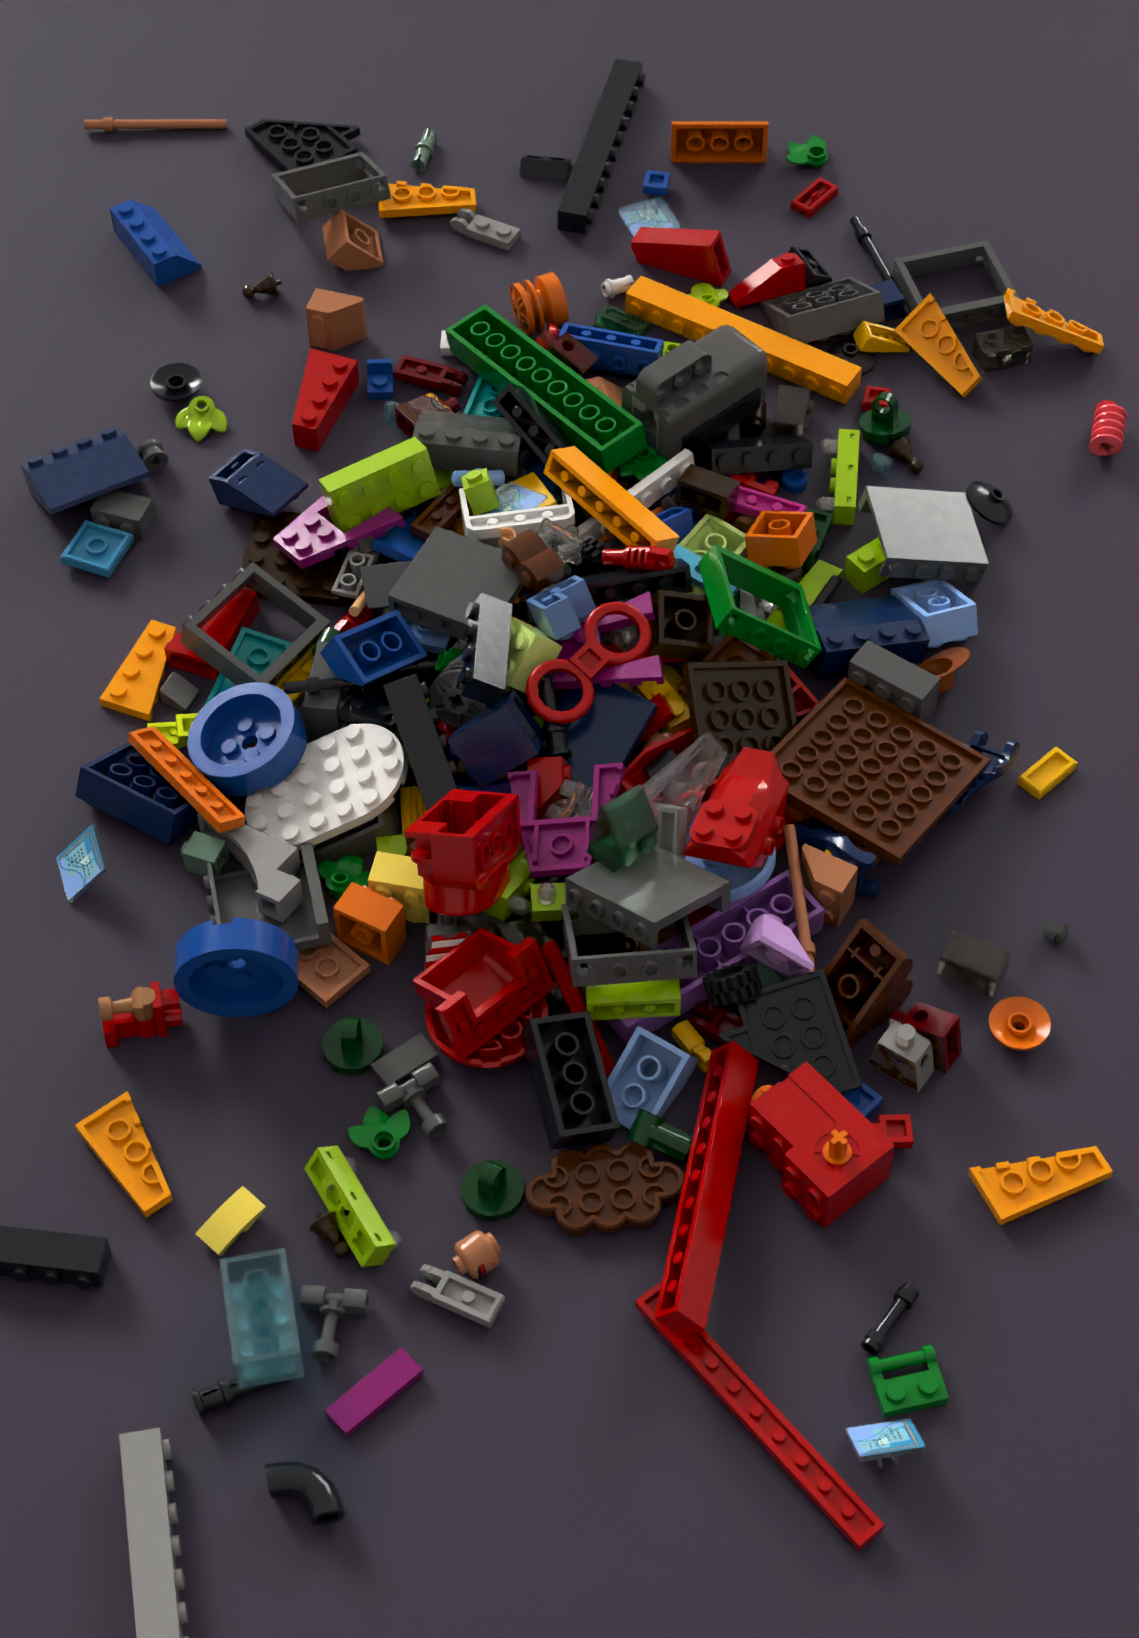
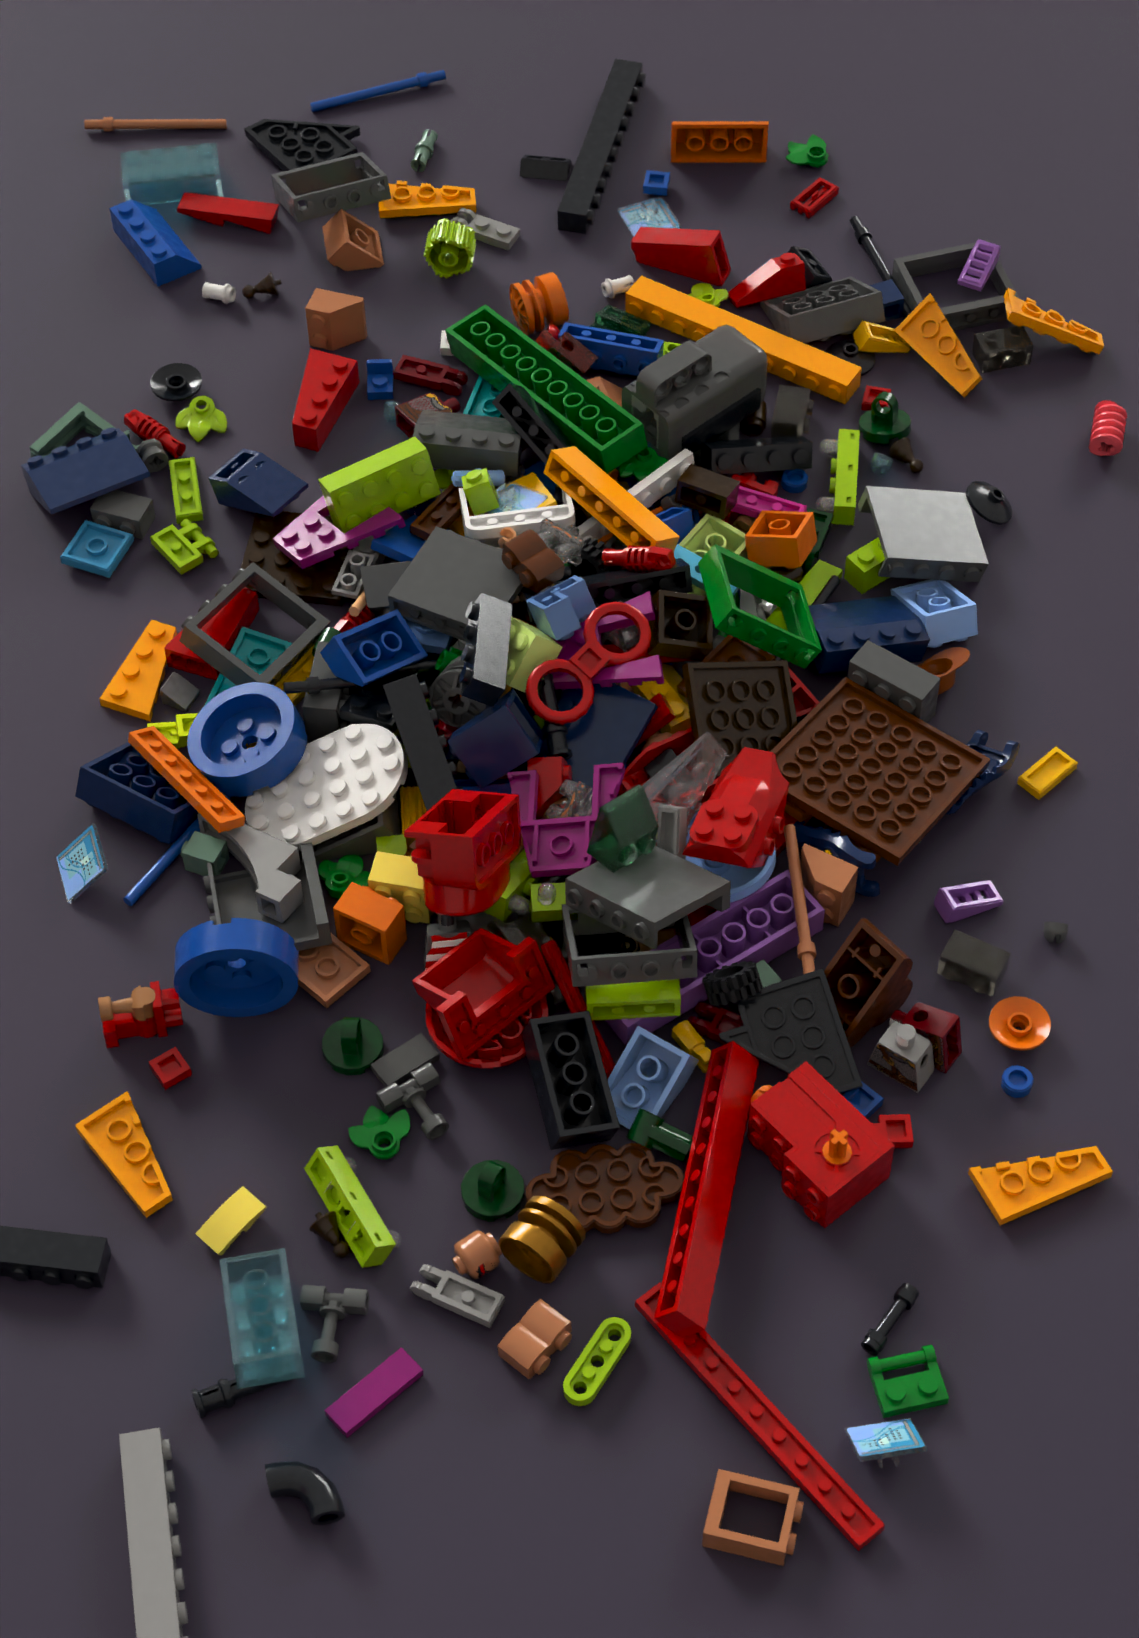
lavender slope [739,914,814,979] -> none
none -> sand green hinge [30,402,143,457]
none -> clear light blue brick [121,143,223,205]
none -> blue bar [123,792,232,906]
none -> red hinge [124,409,186,458]
none -> red plate [149,1047,192,1090]
none -> lime plate [150,519,219,575]
none -> lime tile [168,457,204,524]
none -> red slope [177,192,279,234]
none -> white pin [202,282,236,304]
none -> blue bar [310,70,446,112]
none -> lime brick [424,218,476,279]
none -> nougat brick [497,1299,572,1379]
none -> pearl gold wheel [499,1196,586,1283]
none -> lime plate [563,1317,631,1406]
none -> nougat window [702,1469,804,1566]
none -> medium lavender slope [934,880,1004,923]
none -> medium lavender slope [957,239,1000,291]
none -> blue tile [1001,1065,1033,1098]

